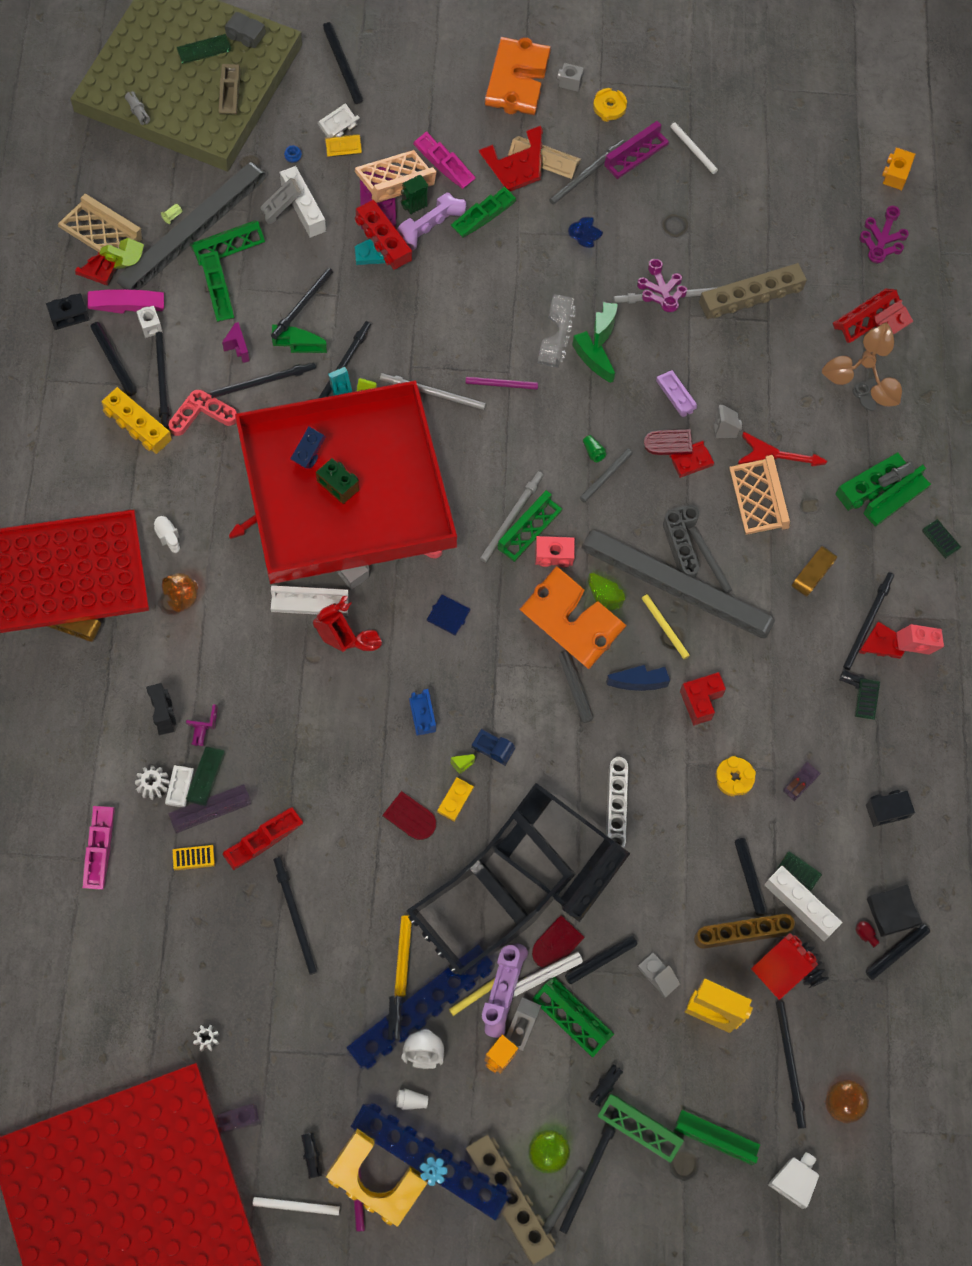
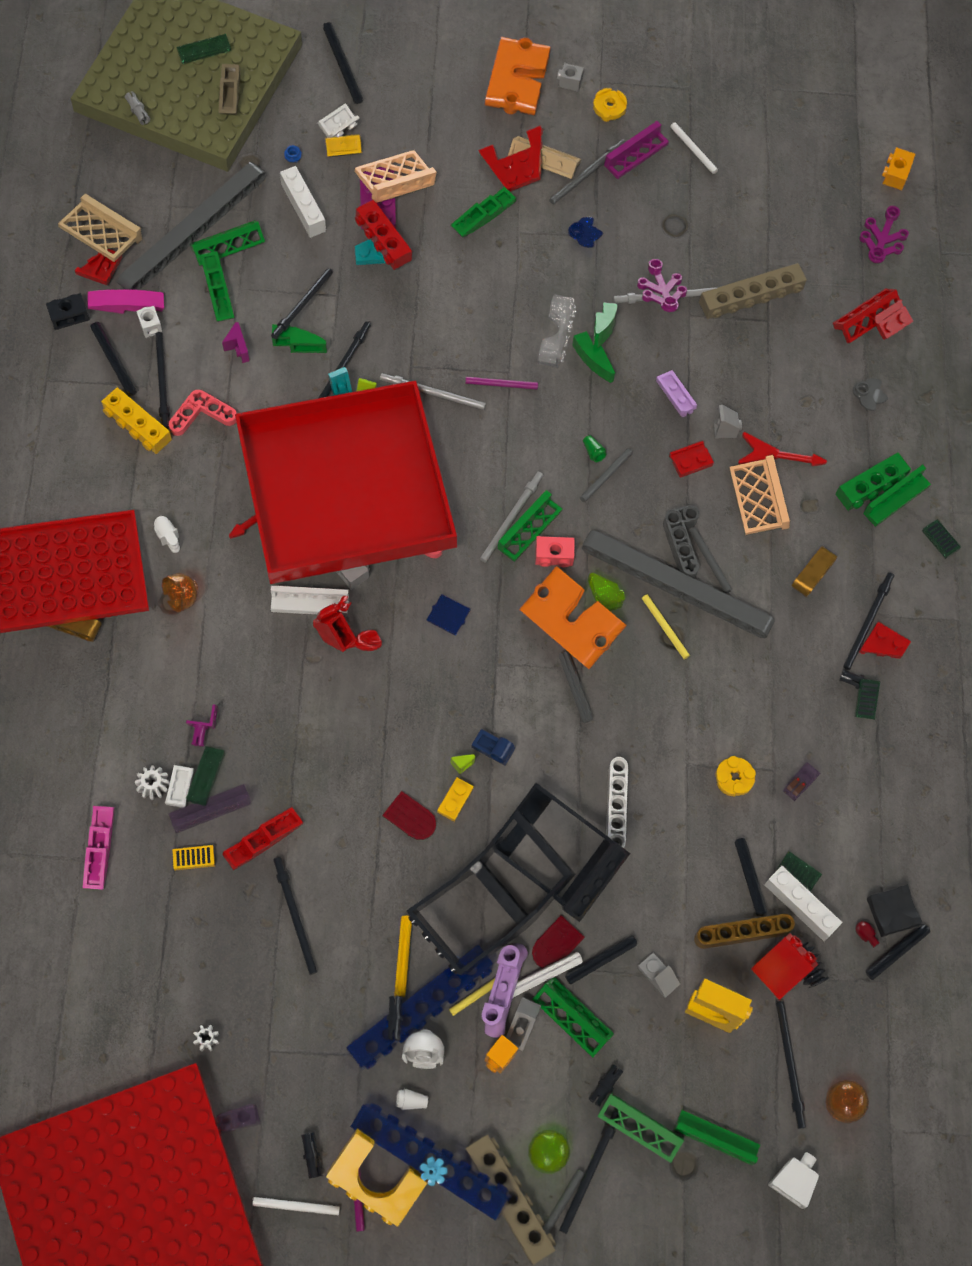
lime brick [99,238,144,269] -> none
black brick [146,683,177,735] -> none
yellowish green piece [161,204,182,224] -> none
black bar [210,362,316,398] -> none
dark grey brick [225,12,266,48] -> none
light grey plate [260,178,301,224] -> none
dark blue plate [290,427,326,469] -> none
dark green brick [316,458,359,504] -> none
lavender plate [397,193,466,251] -> none
dark green brick [401,174,428,214] -> none
blue hinge [409,689,436,736] -> none
dark pink slope [413,131,475,189] -> none
dark blue slope [606,665,670,691] -> none
window [644,429,692,455] -> none
red brick [680,672,726,726] -> none
medium nougat plant [822,322,902,406] -> none
black brick [866,790,915,827] -> none
dark grey axle [878,462,915,487] -> none
coral brick [897,624,944,655] -> none

